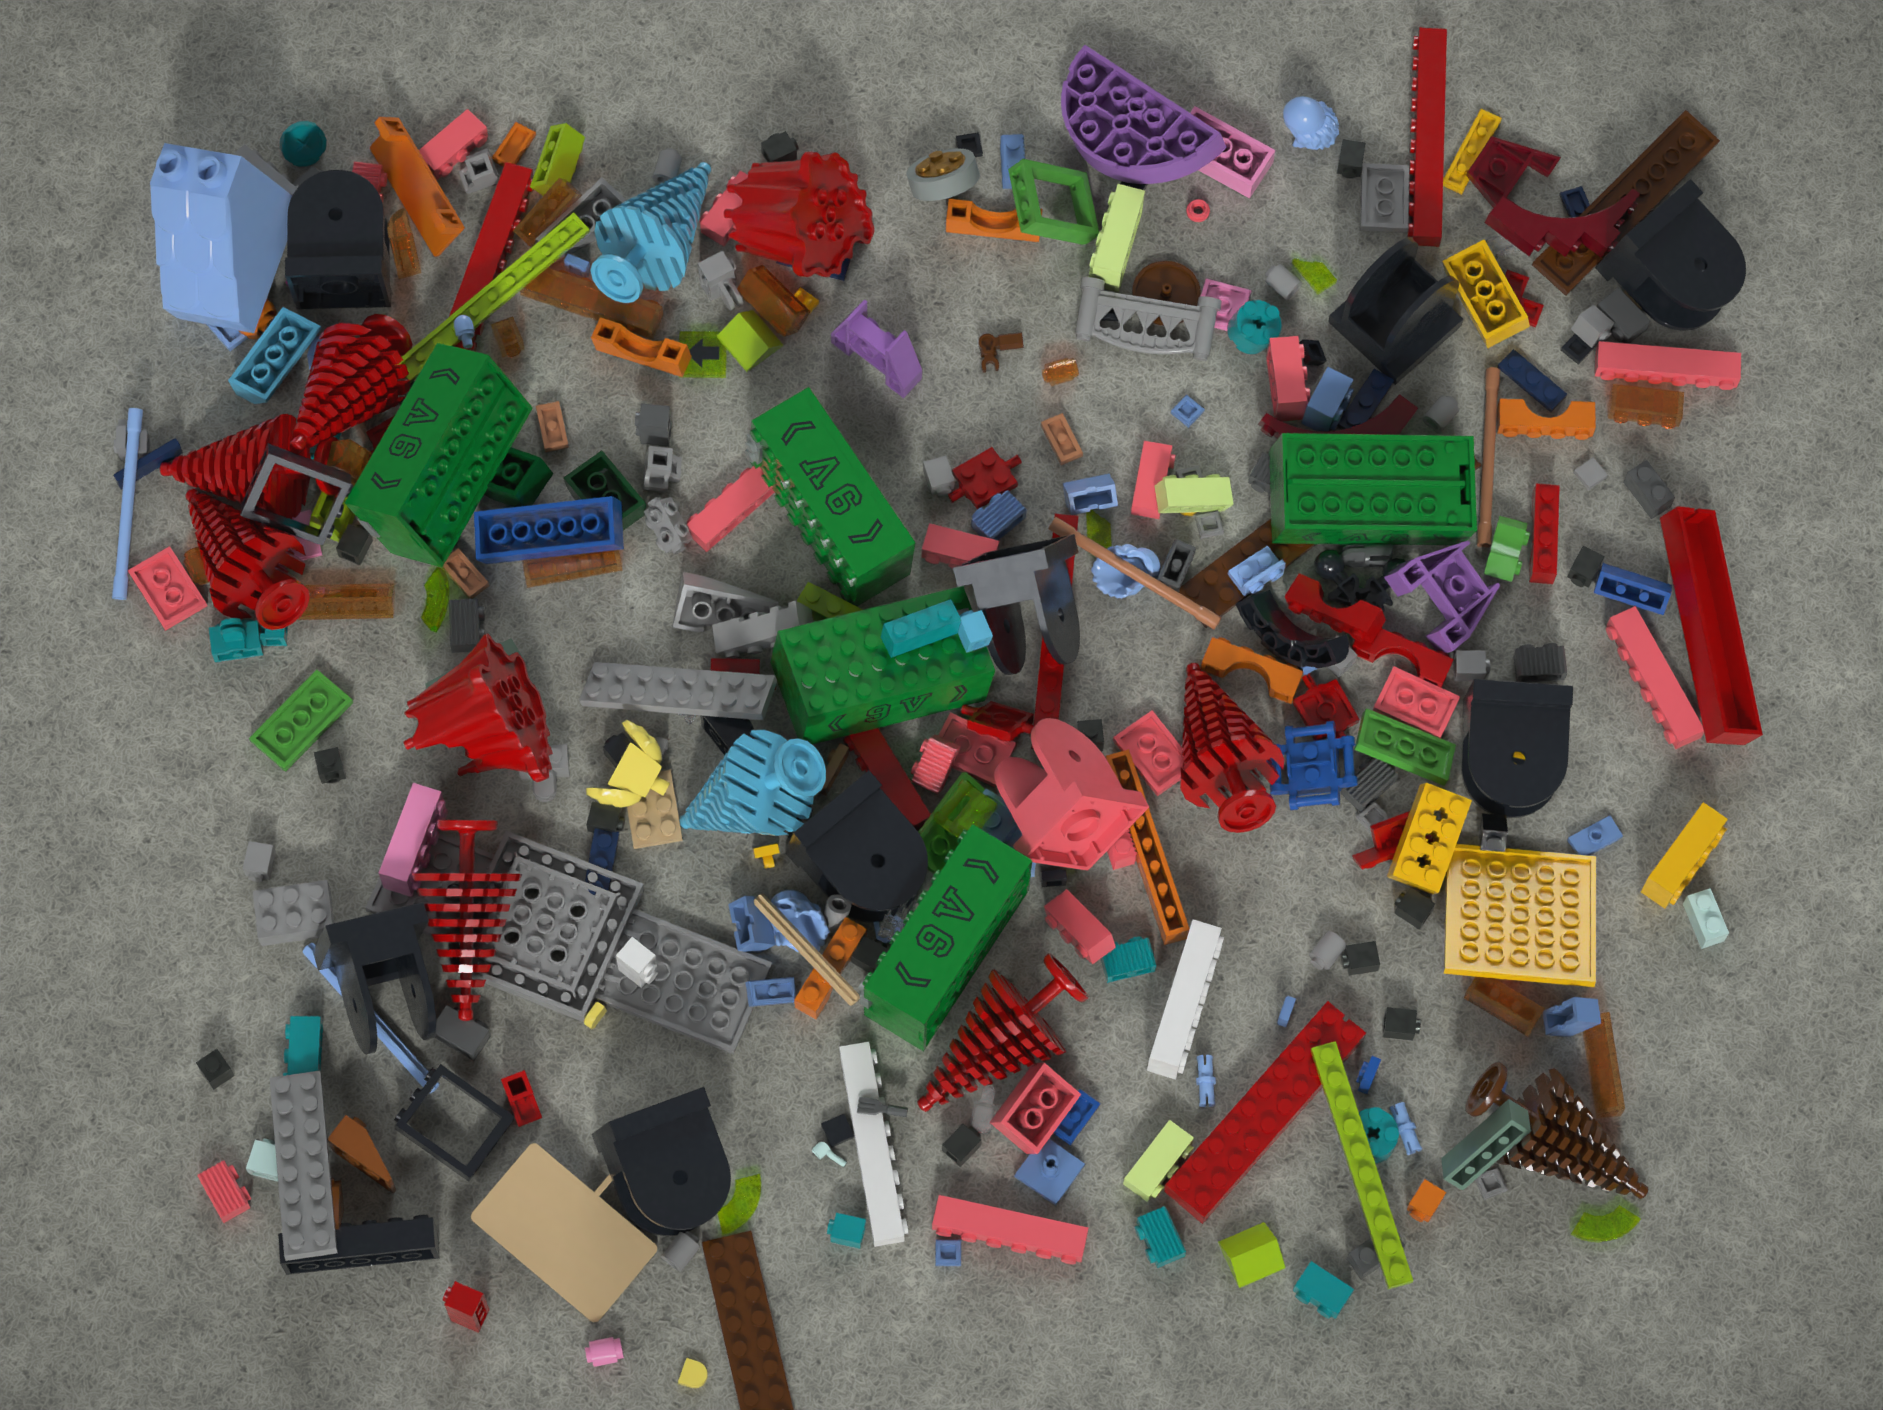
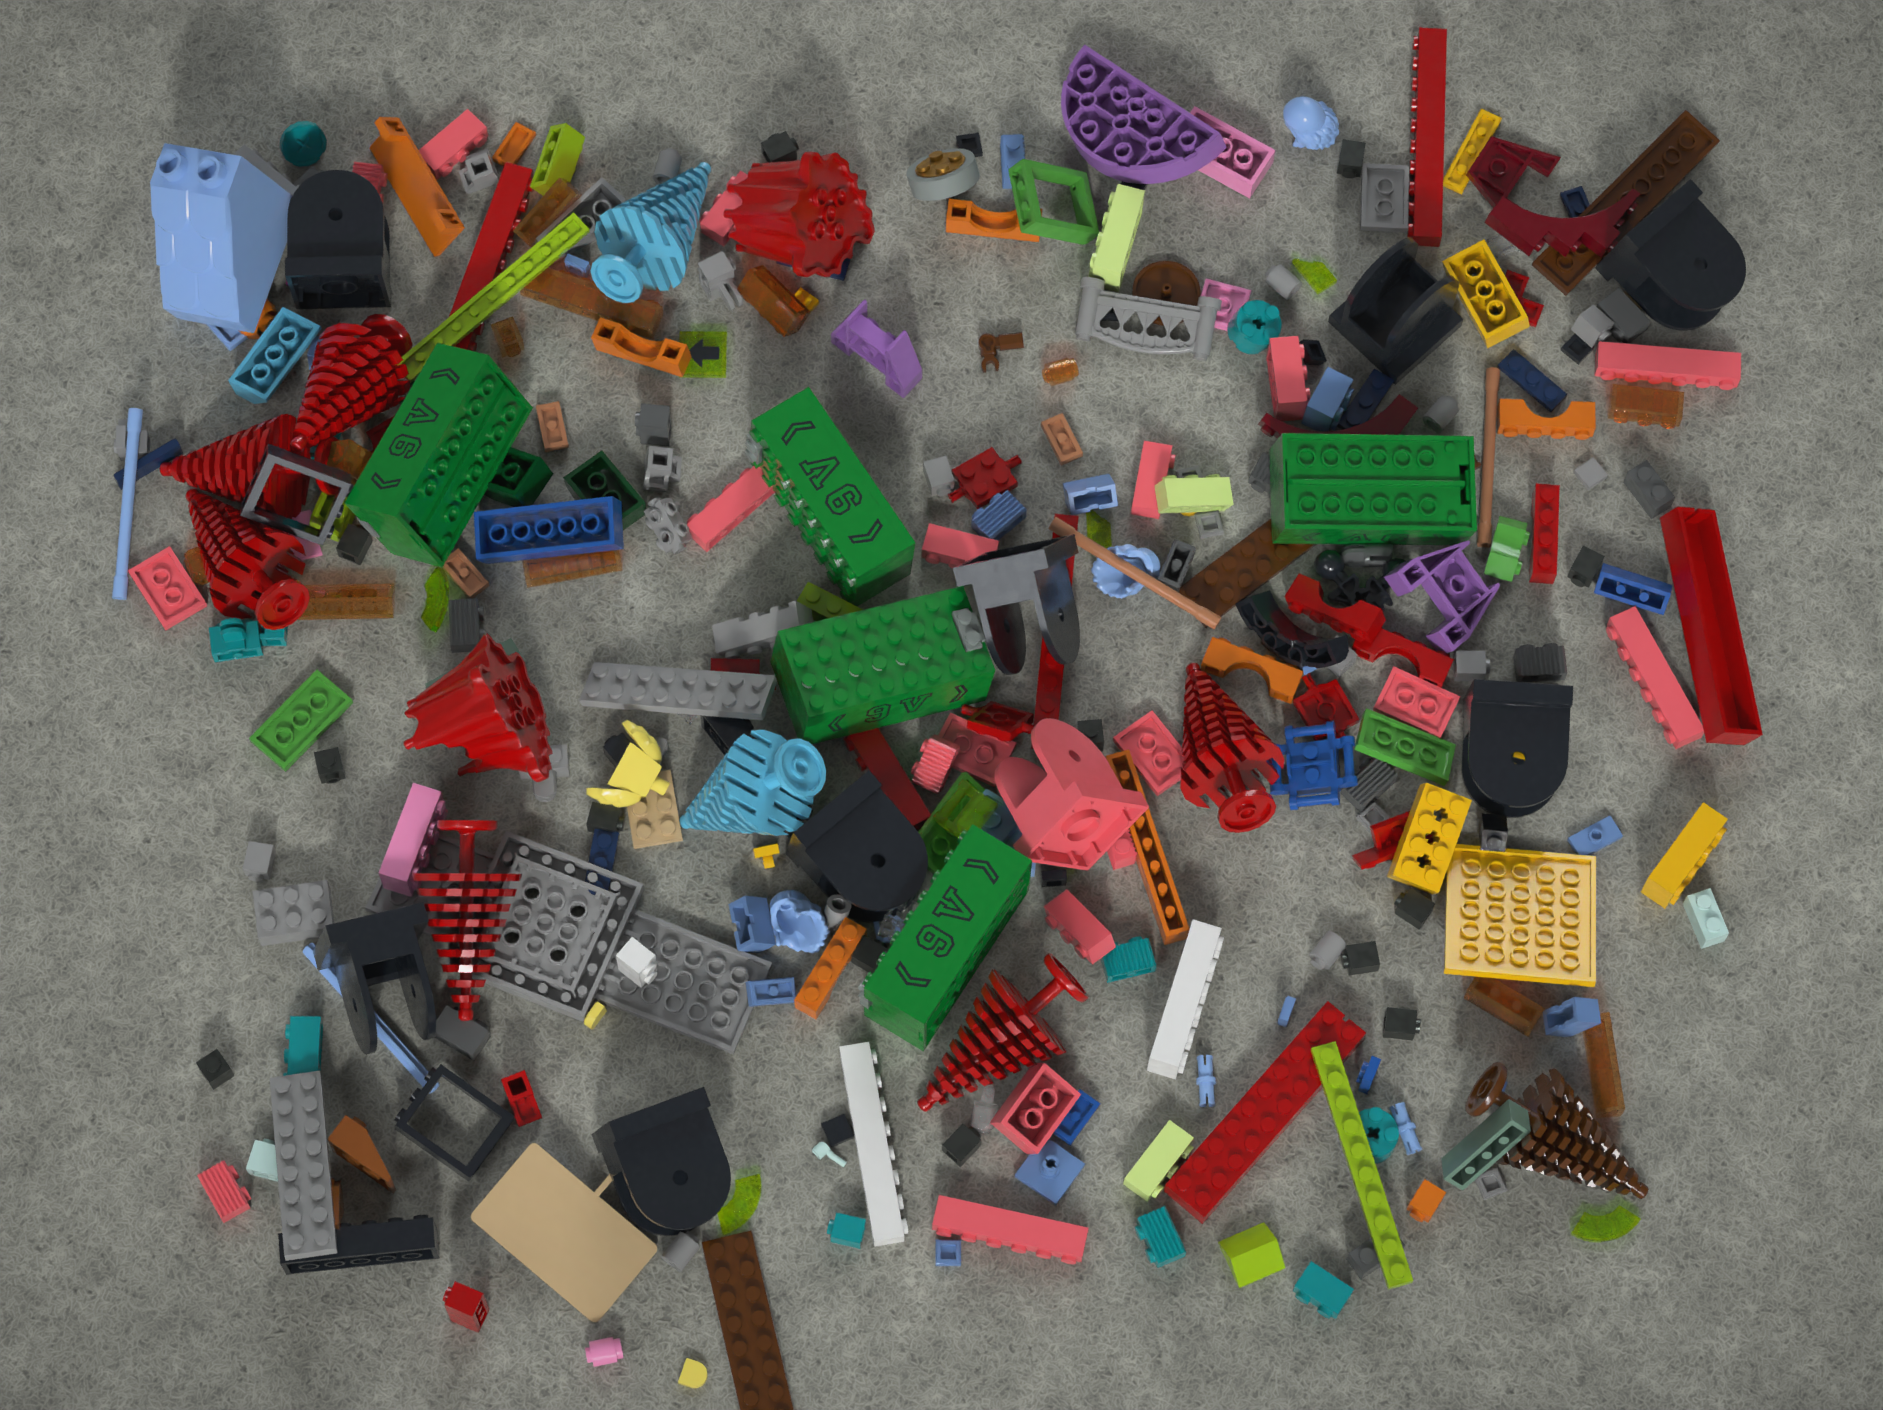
clear orange brick [387,208,421,279] -> none
light blue cylinder [454,315,475,348] -> none
light grey wedge [673,572,779,632] -> none
lime slope [717,310,783,372] -> none
tan axle [754,893,860,1006] -> none
nougat plate [819,743,849,796] -> none
dark grey piece [857,1097,908,1117] -> none
teal brick [881,599,961,658] -> none
medium azure brick [958,610,993,653] -> none
medium blue tile [1171,395,1205,428] -> none
coral plate [1186,199,1210,222] -> none
light blue bracket [1228,546,1286,597] -> none

